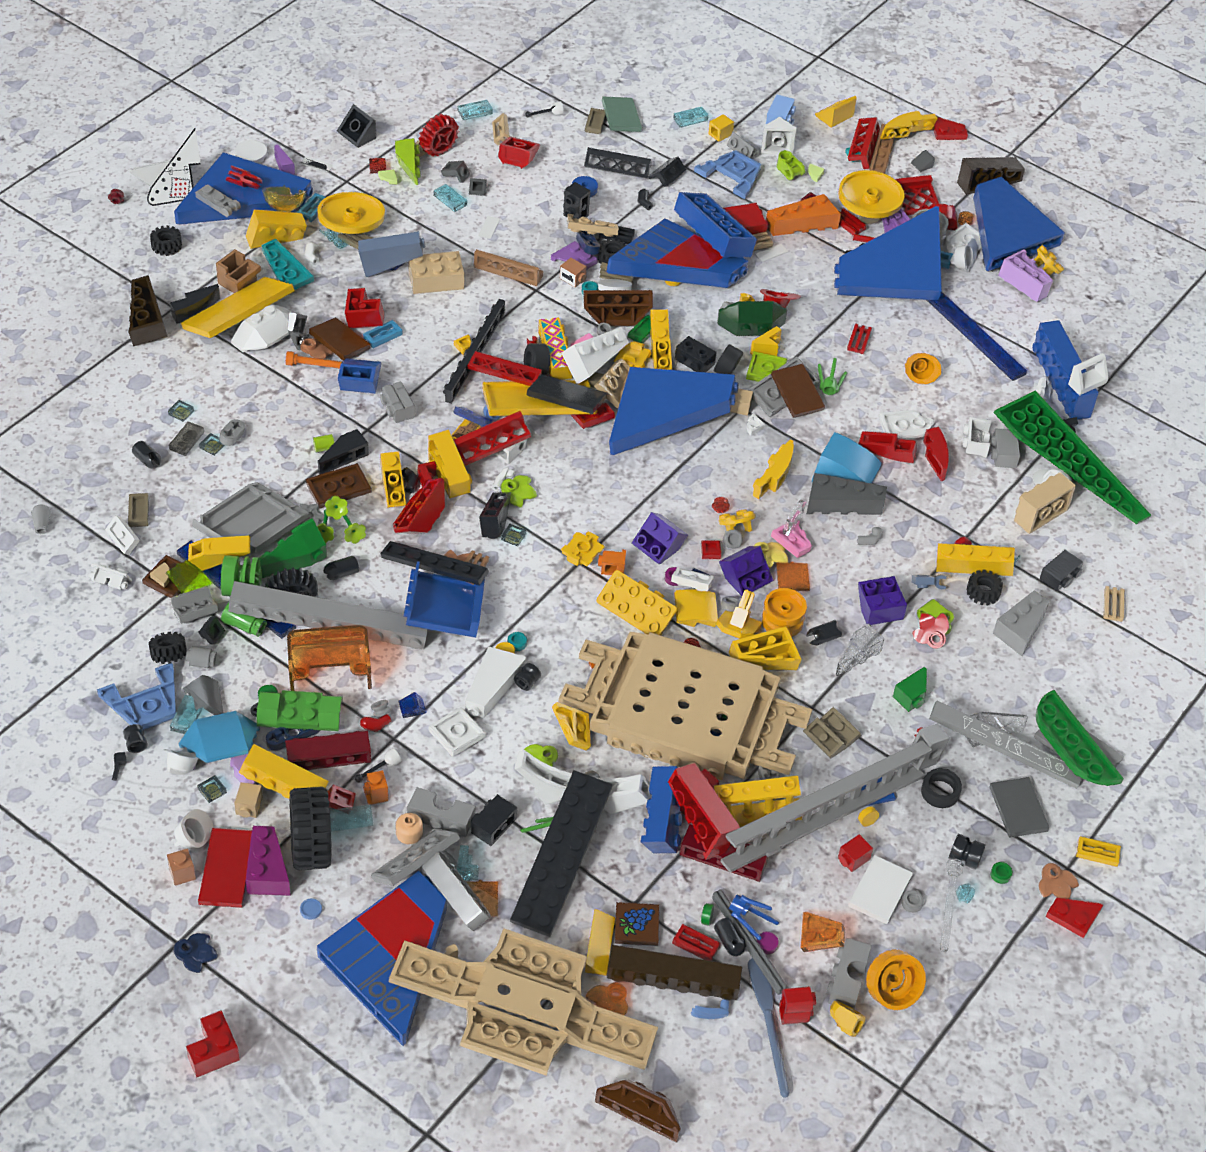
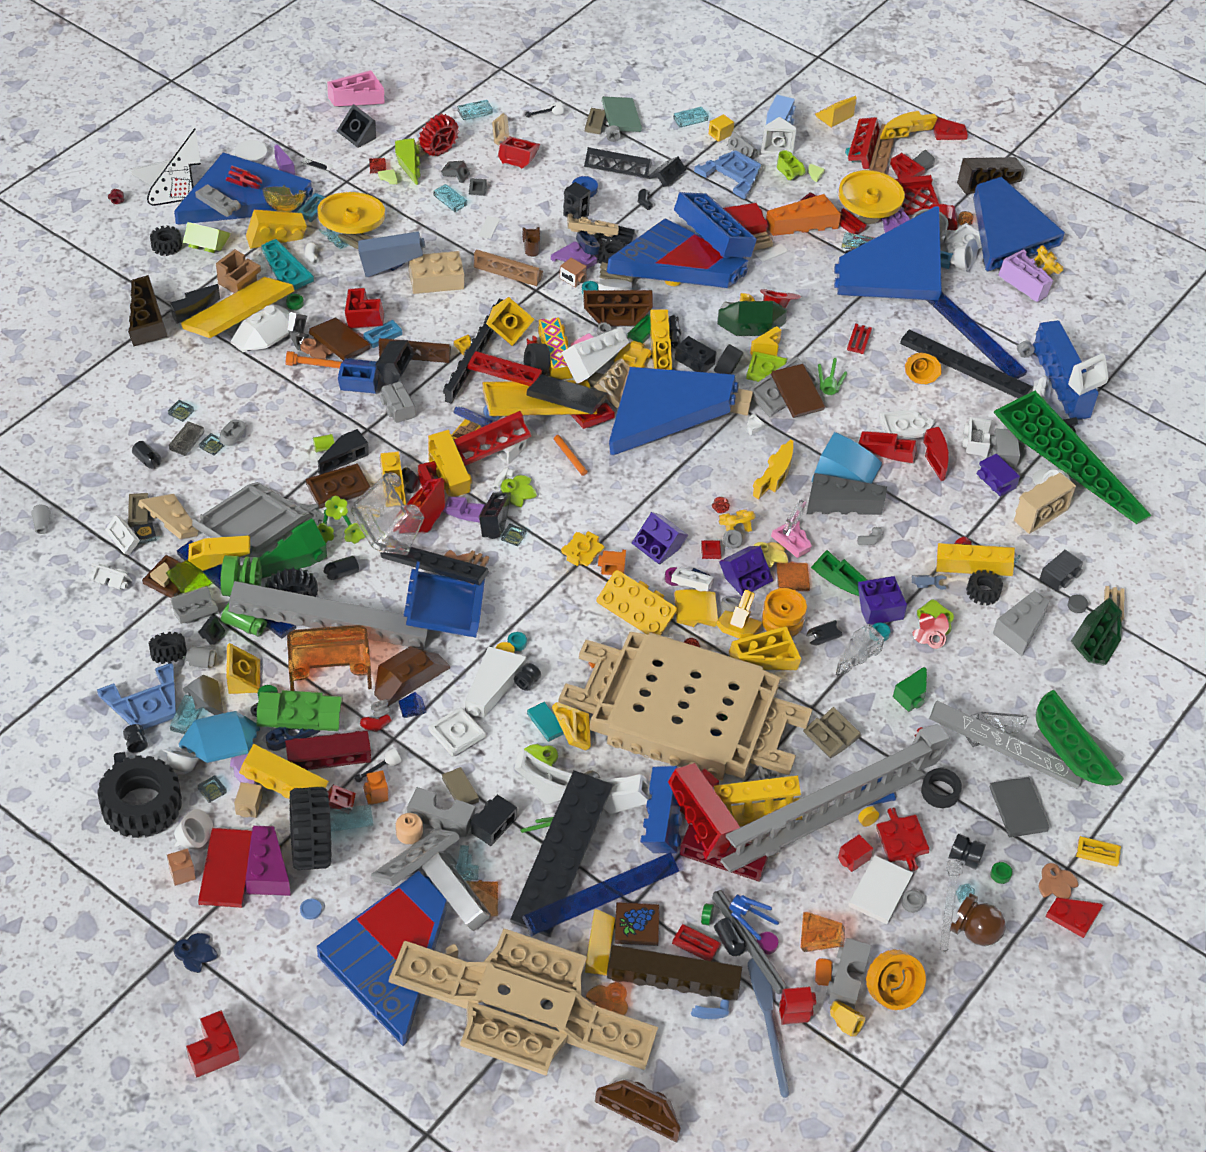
none -> black tyre [98,755,182,838]
none -> tile [133,522,157,544]
none -> tan wing [138,494,199,539]
none -> slope [183,222,230,253]
none -> yellow slope [226,643,260,694]
none -> green tile [286,294,304,310]
none -> bright pink wedge [327,70,384,106]
none -> clear windscreen [351,472,424,555]
none -> reddish brown wedge [374,646,450,706]
none -> black slope [376,340,414,385]
none -> reddish brown fence [378,338,451,363]
none -> dark tan tile [442,767,479,805]
none -> medium lavender slope [443,496,485,523]
none -> yellow slope [486,297,535,346]
none -> reddish brown piece [522,227,540,257]
none -> clear blue tile [522,852,680,937]
none -> teal tile [527,702,564,742]
none -> orange bar [553,435,587,476]
none -> light grey bush [606,125,621,142]
none -> black pin [668,315,681,349]
none -> green slope [811,550,867,596]
none -> orange piece [815,958,832,986]
none -> clear light blue plate [841,232,874,250]
none -> teal tile [870,623,891,642]
none -> red plate [876,807,930,871]
none -> red wing [890,153,925,179]
none -> black plate [900,329,1033,399]
none -> reddish brown tile [950,893,1006,947]
none -> dark purple brick [977,453,1020,497]
none -> light grey bush [1017,340,1035,358]
none -> dark grey tile [1067,594,1088,613]
none -> dark green wedge [1071,598,1122,666]

